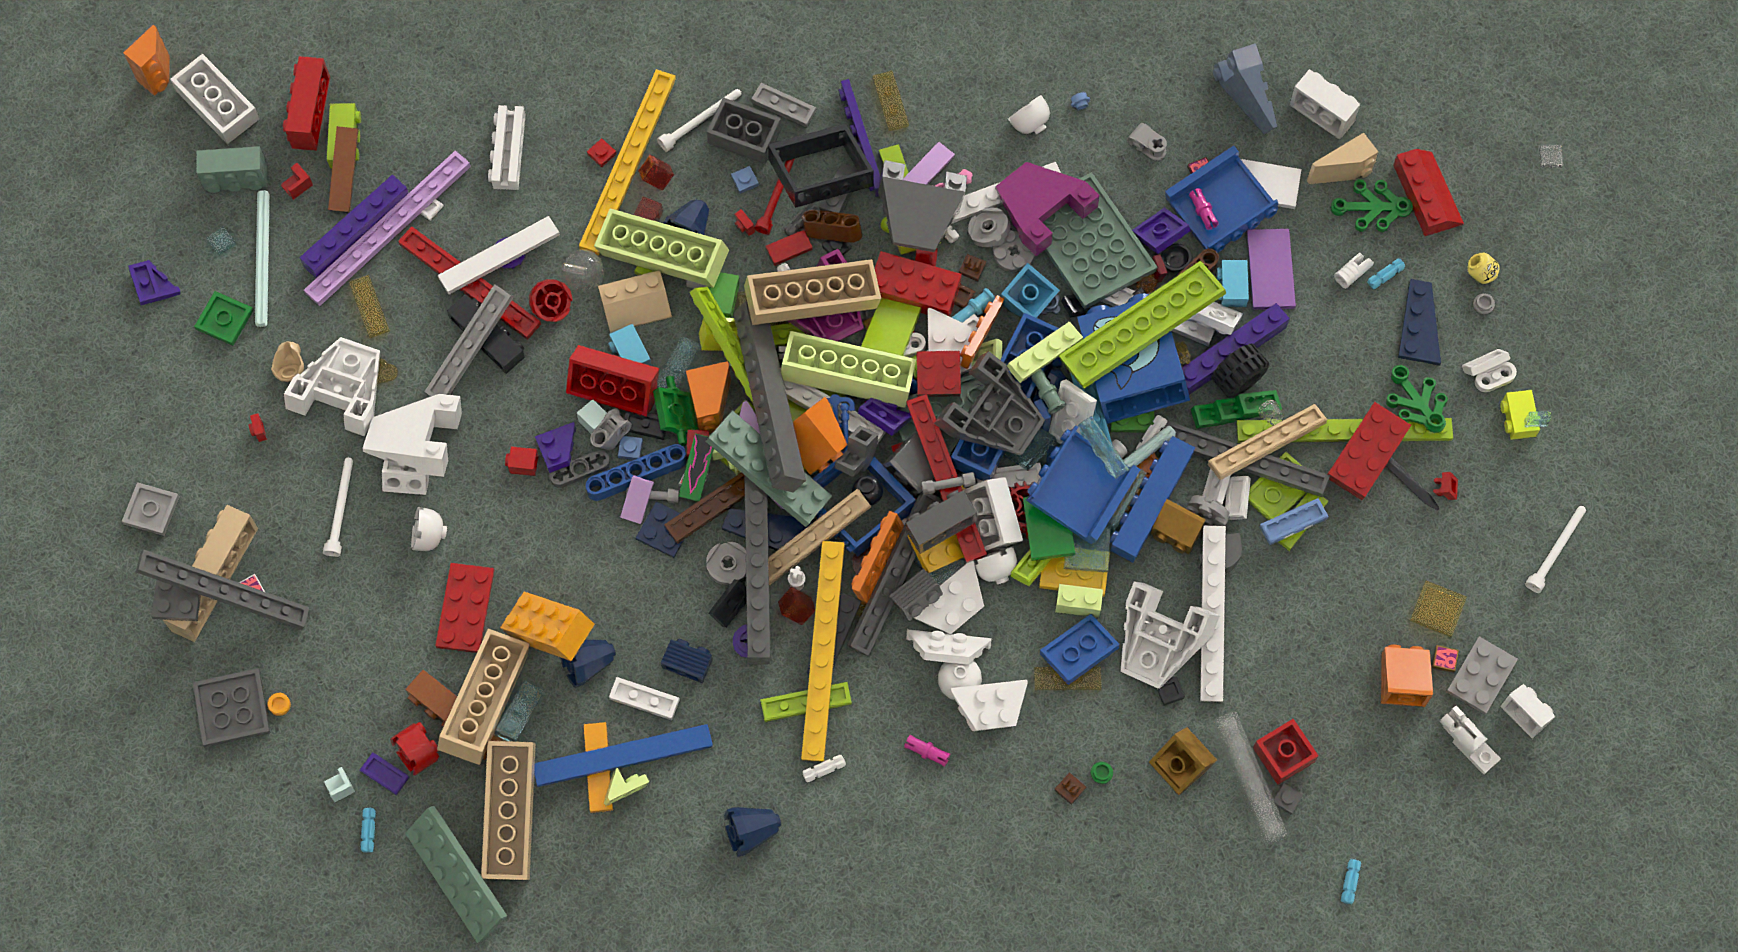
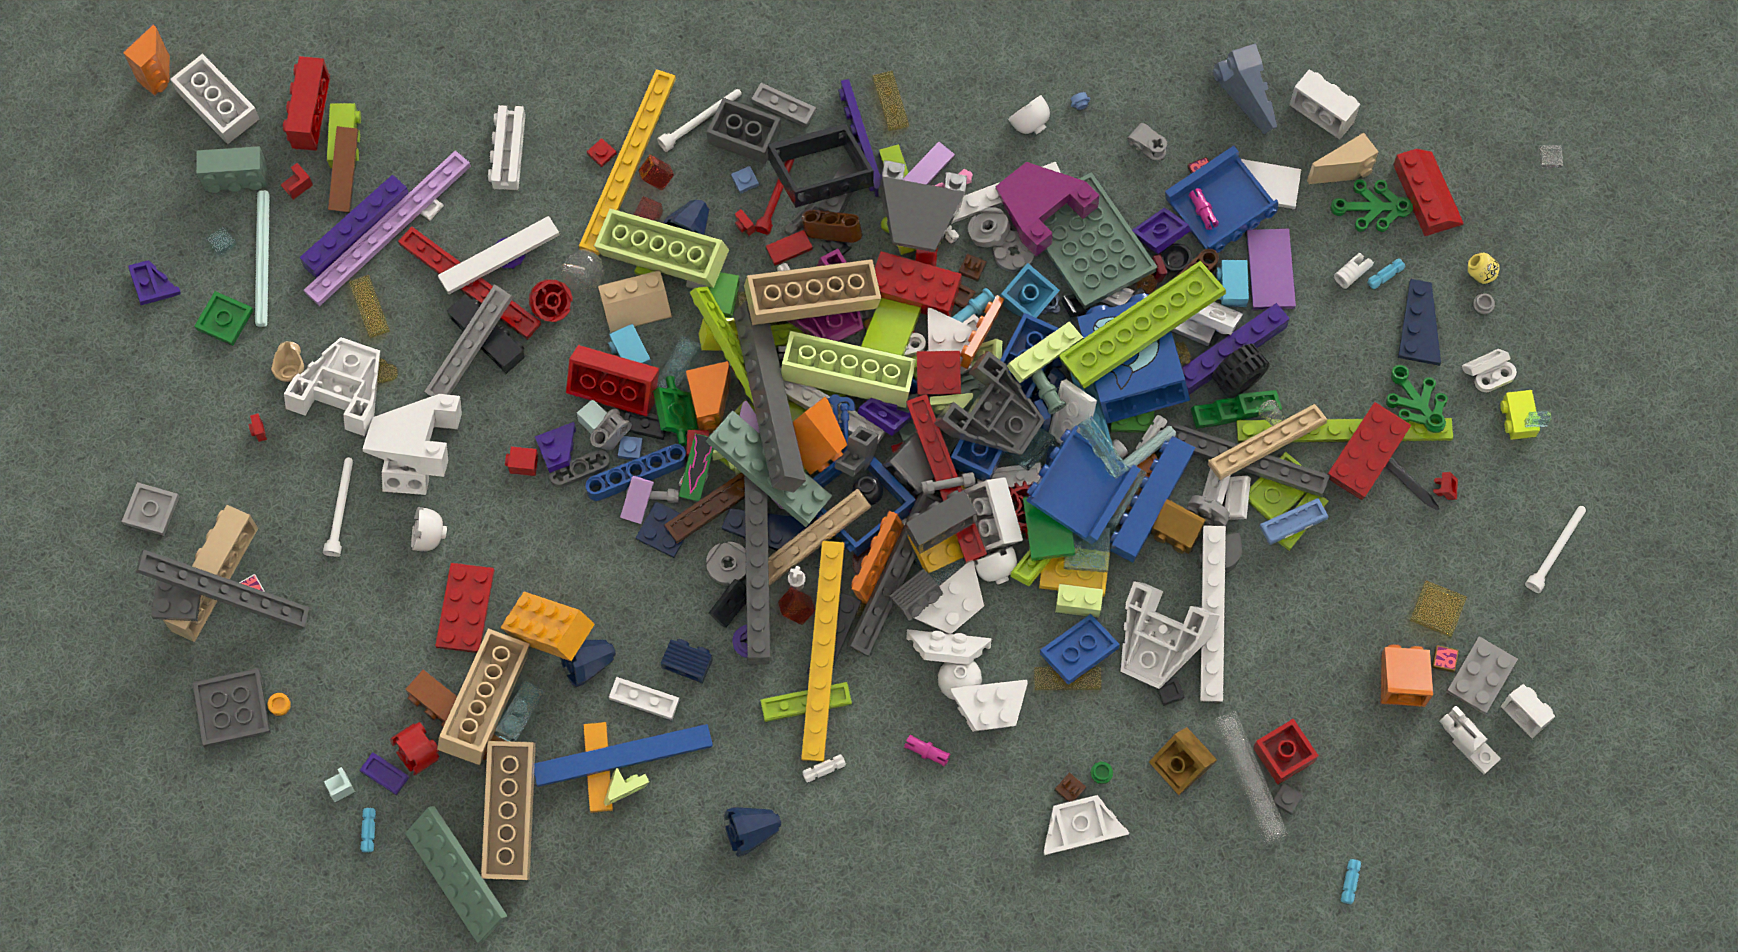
none -> yellowish green slope [929,393,973,414]
none -> white wing [1043,795,1129,856]

